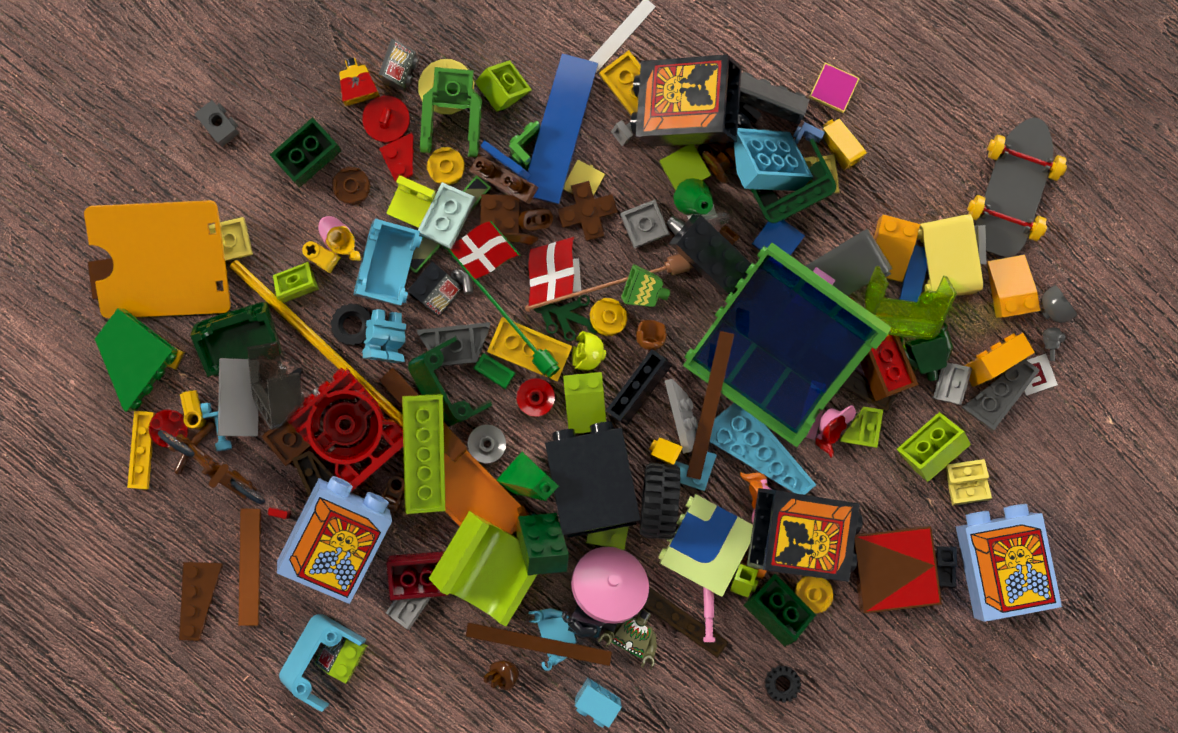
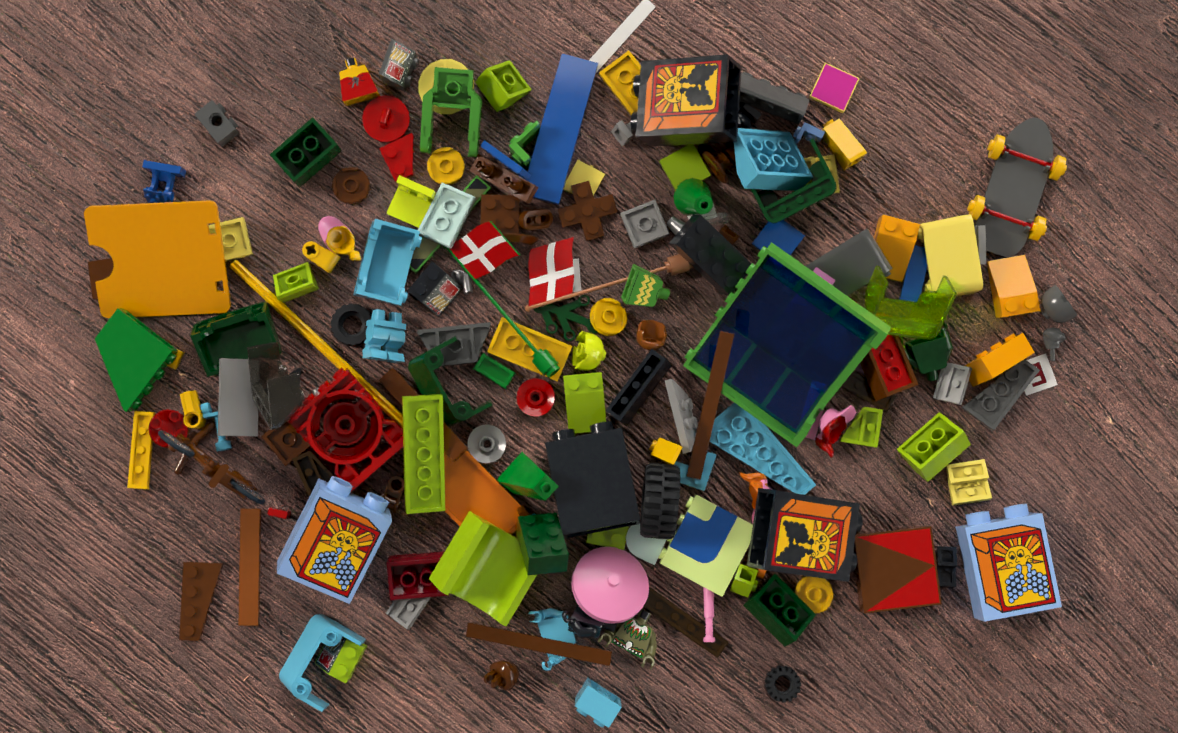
none -> blue tile [142,160,186,203]
none -> light aqua tile [626,524,667,565]

